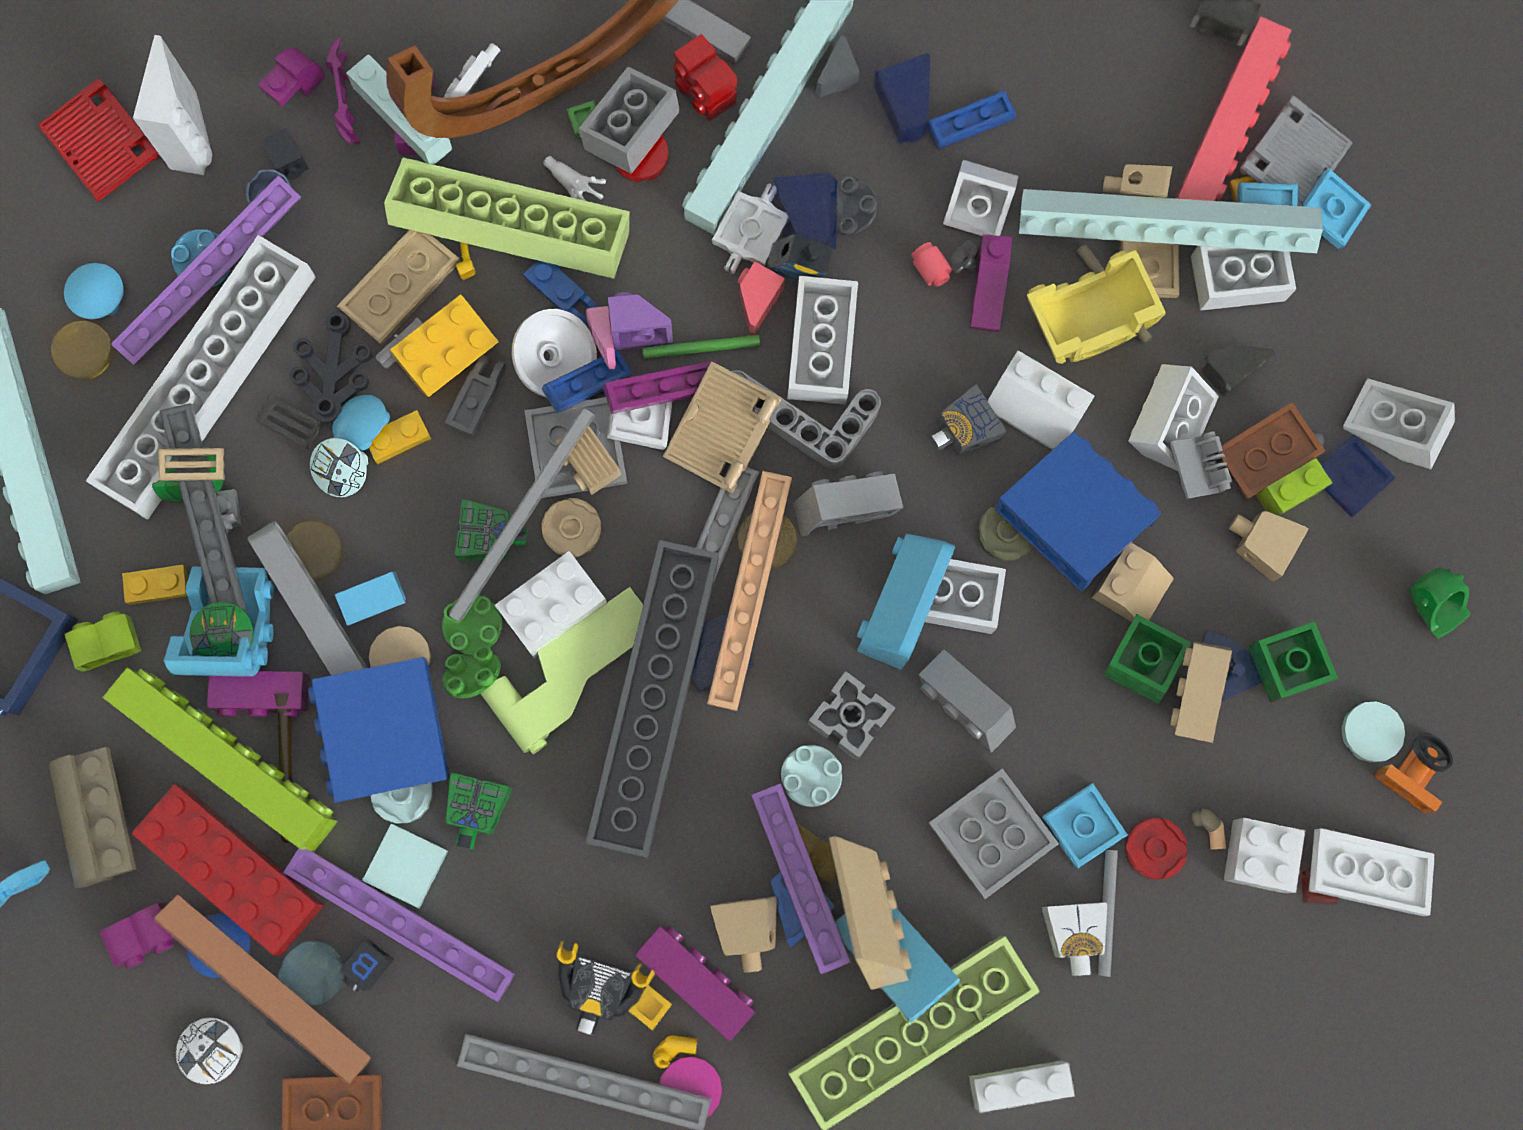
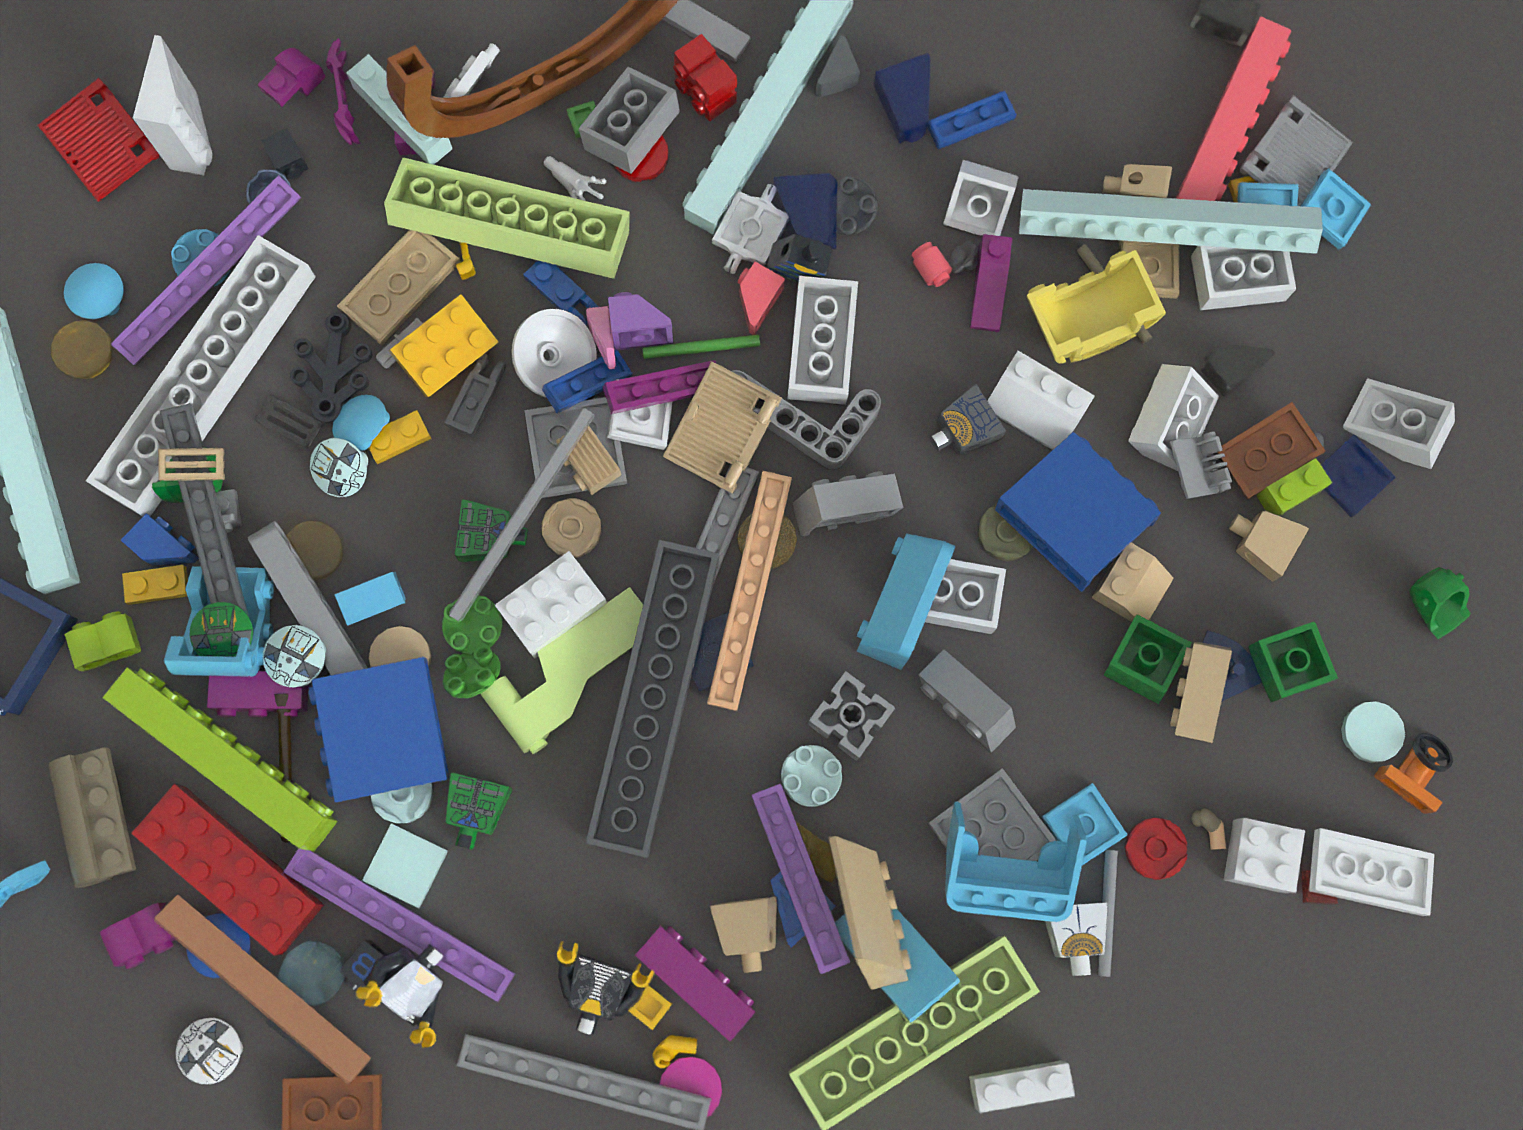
none -> blue slope [121,513,199,566]
none -> light aqua dish [263,625,326,687]
none -> torso [356,944,444,1048]
none -> medium azure windscreen [945,802,1087,922]

